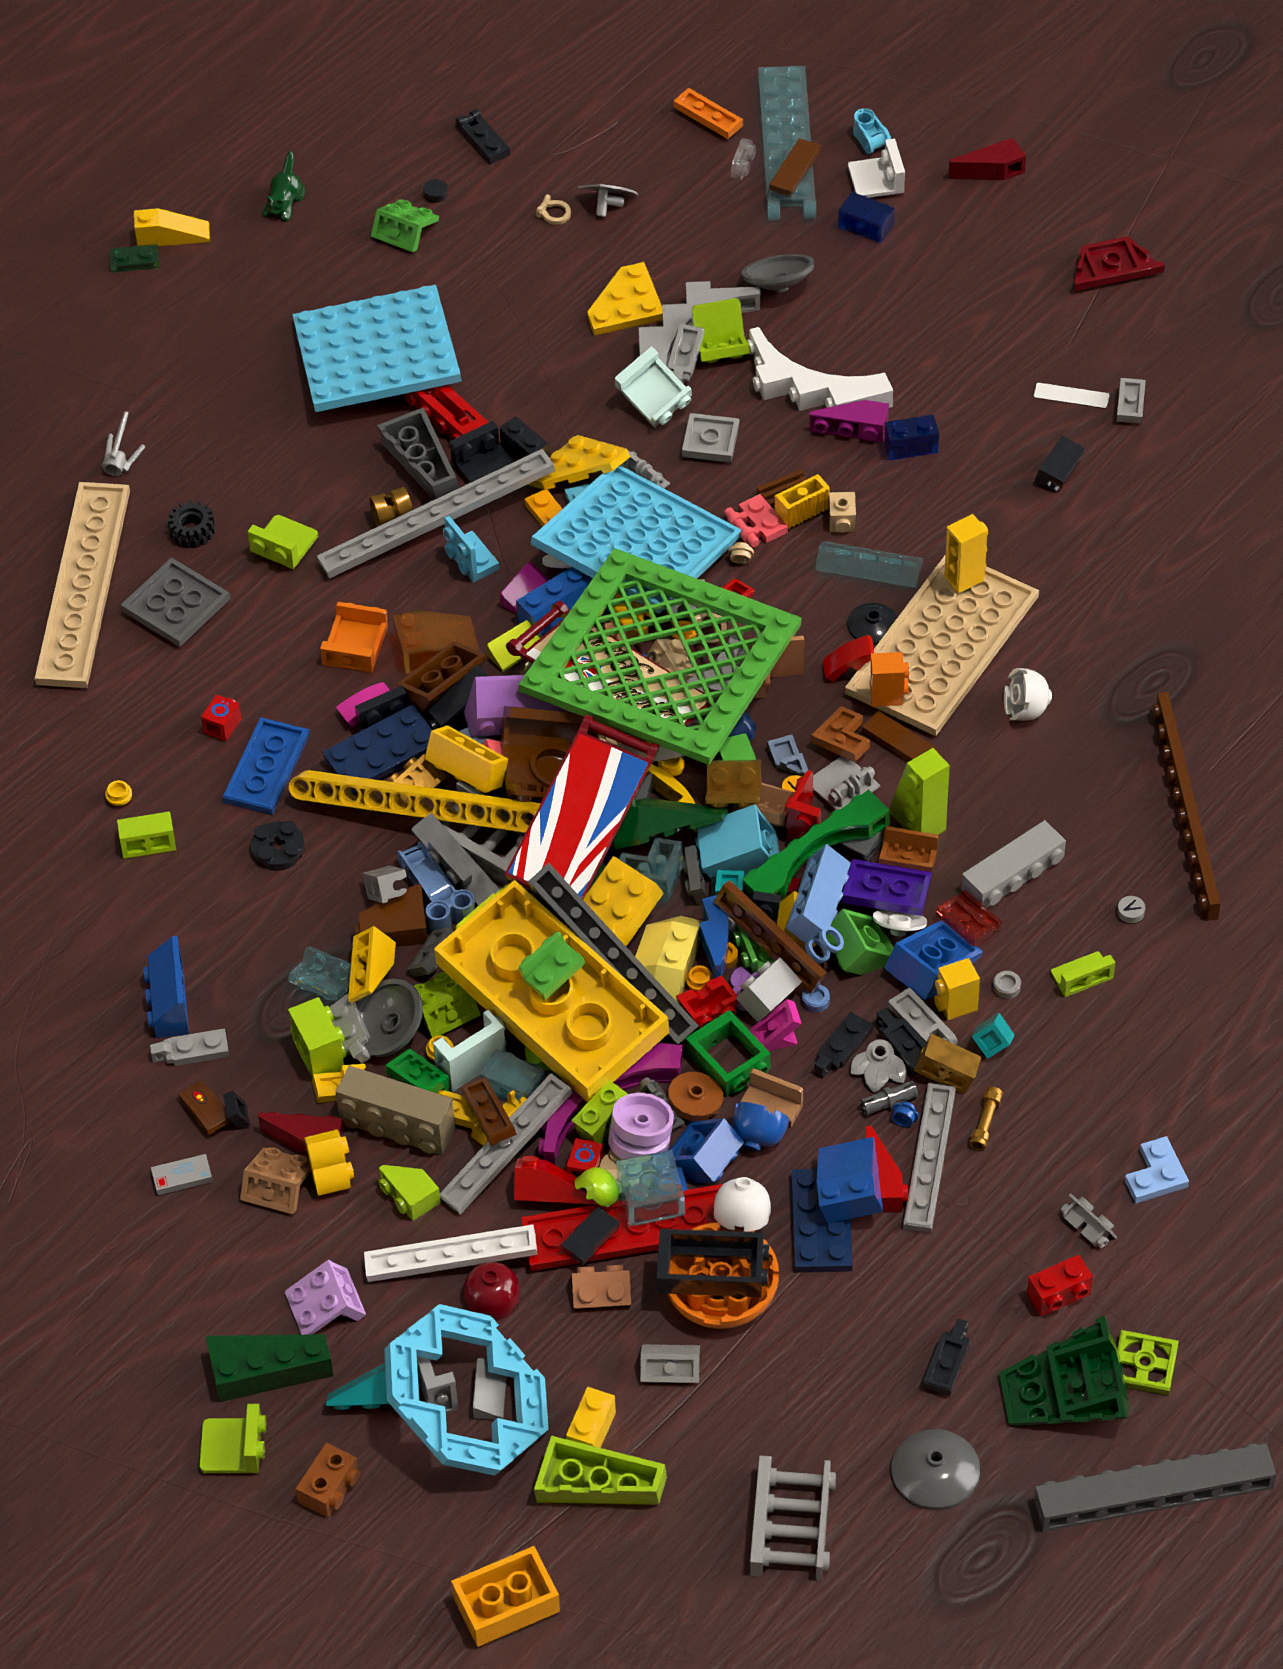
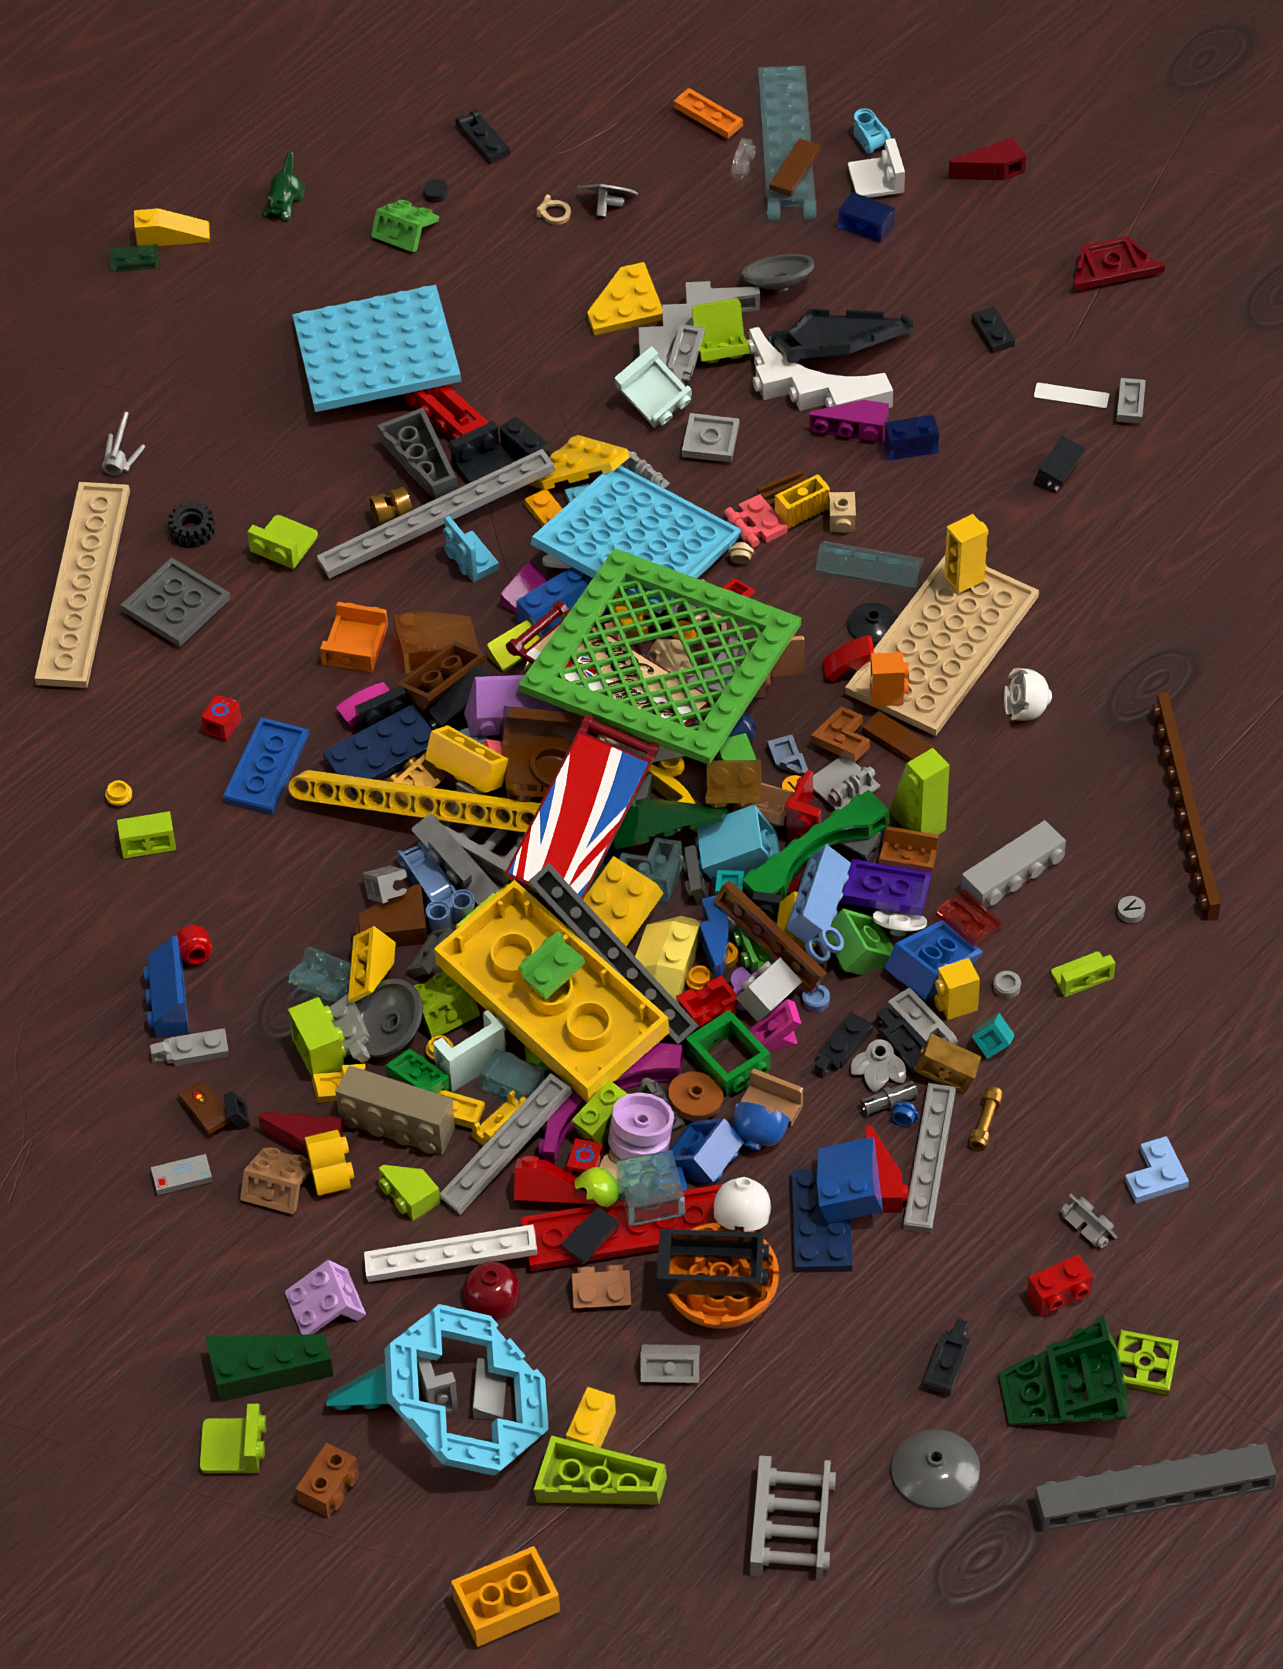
black plate [251,821,305,871] -> none
reddish brown tile [460,1077,517,1145] -> none
none -> red head [176,925,212,965]
none -> black windscreen [767,308,914,363]
none -> black plate [972,307,1015,354]

